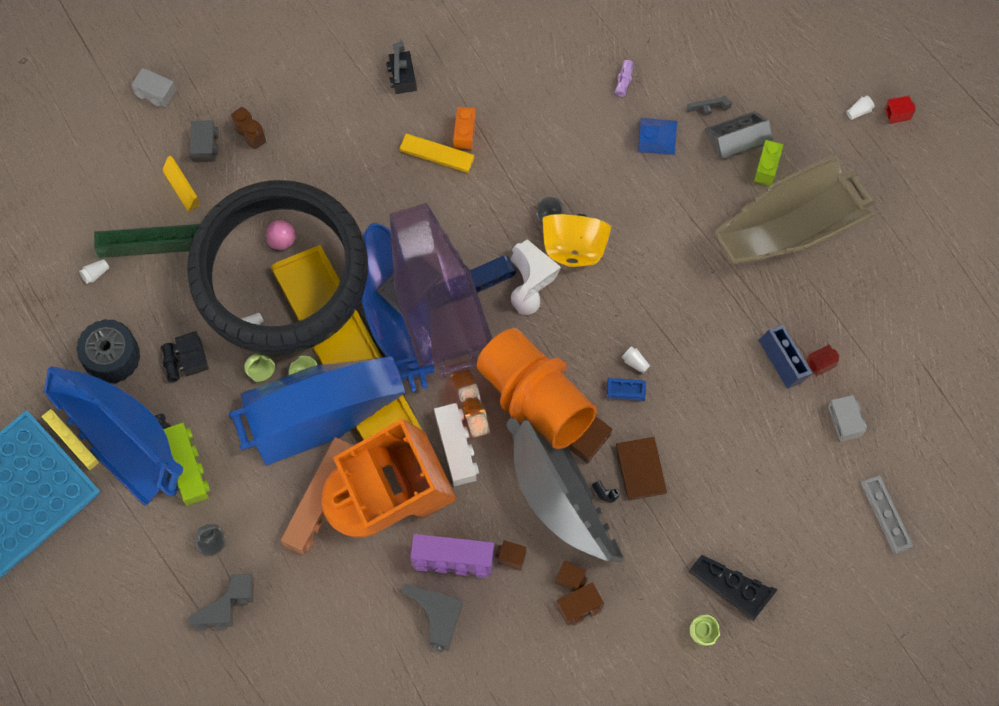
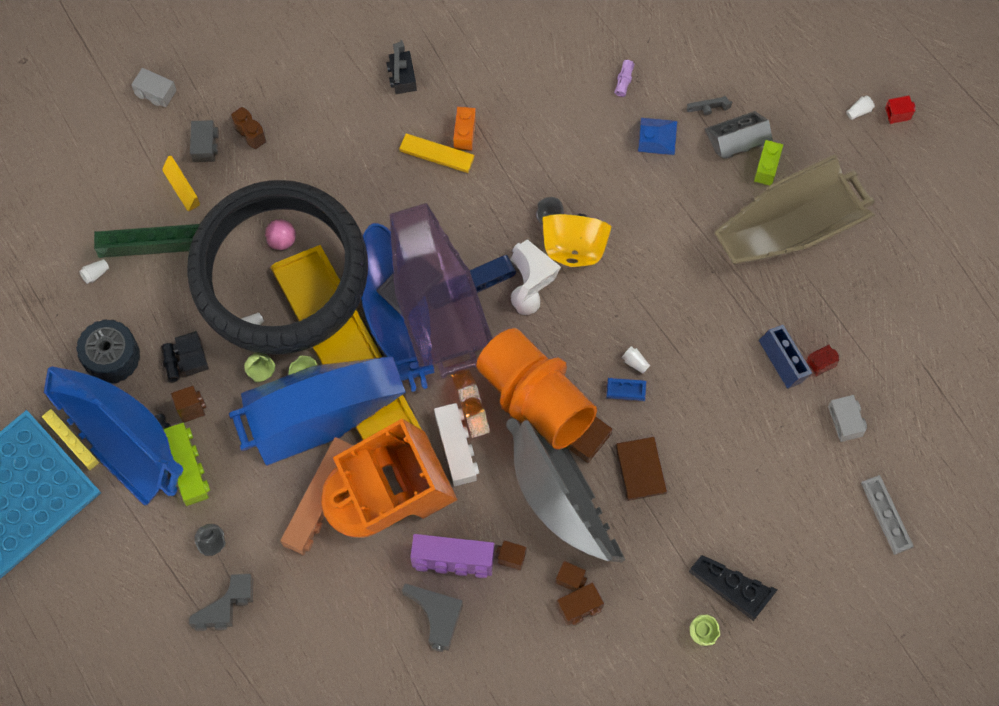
black arm [592,480,620,502] -> none
none -> reddish brown brick [171,386,207,423]

